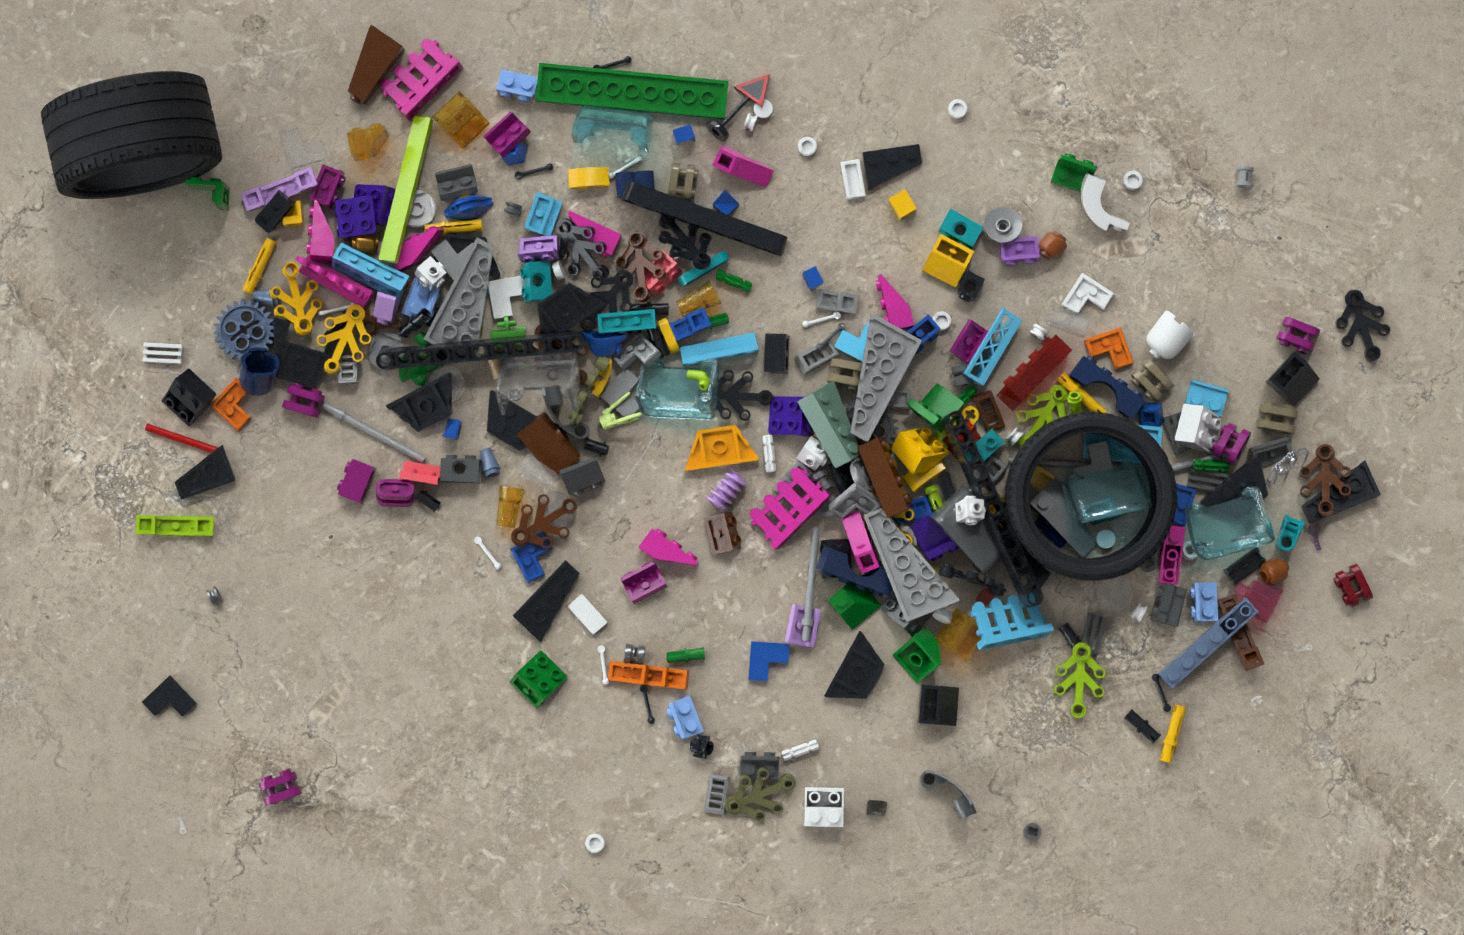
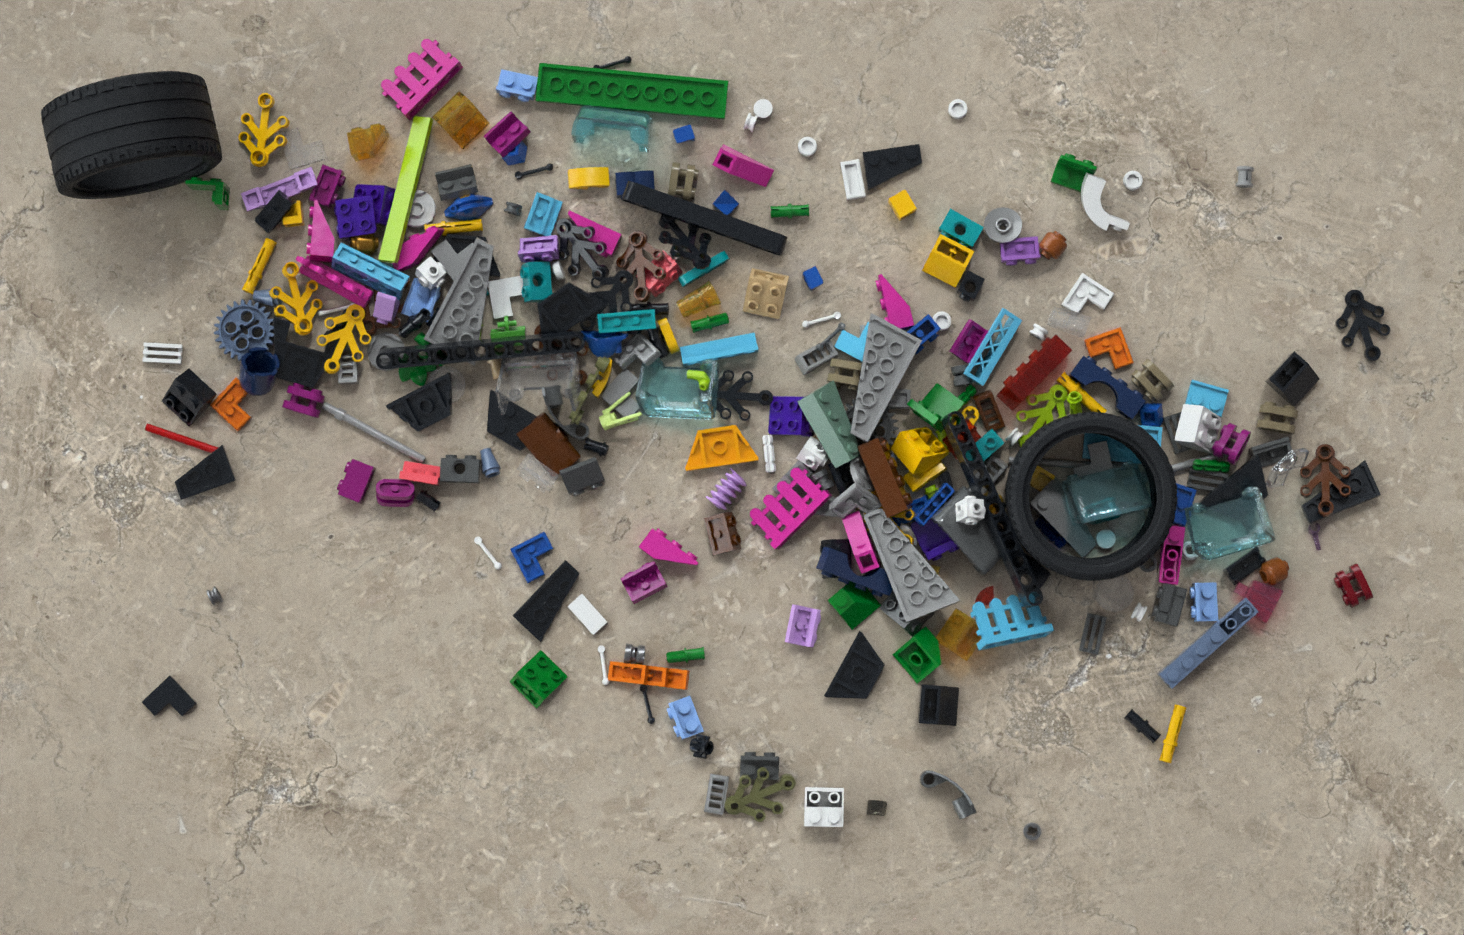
lime slope [135,515,214,536] -> none
magenta brick [258,769,302,806] -> none
reddish brown slope [348,25,405,105] -> none
blue slope [442,419,462,440] -> none
clear yellow plant [496,485,525,528] -> none
reddish brown plant [511,494,578,549] -> none
clear tile [536,491,574,528] -> none
white tile [585,834,605,853] -> none
white hinge [609,156,643,180] -> none
blue slope [669,307,711,342] -> none
black piece [706,74,769,142] -> none
green axle [715,270,752,292] -> none
blue tile [749,641,790,681] -> none
black hinge [764,333,790,374] -> none
white axle [782,740,819,761] -> none
light grey bar [801,527,820,642] -> none
light grey slope [815,289,859,314] -> none
white tile [933,609,953,624] -> none
black plant [938,563,1007,597] -> none
lime plant [1054,643,1106,718] -> none
black pin [1058,622,1081,648] -> none
white cylinder [1146,311,1195,359] -> none
black hinge [1152,674,1171,712] -> none
reddish brown slope [1217,593,1264,671] -> none
teal piece [1275,514,1305,552] -> none
magenta brick [1276,317,1321,354] -> none
none -> yellow plant [238,93,290,167]
none -> tan bracket [743,268,789,319]
none -> green pin [771,203,809,219]
none -> blue piece [912,482,955,526]

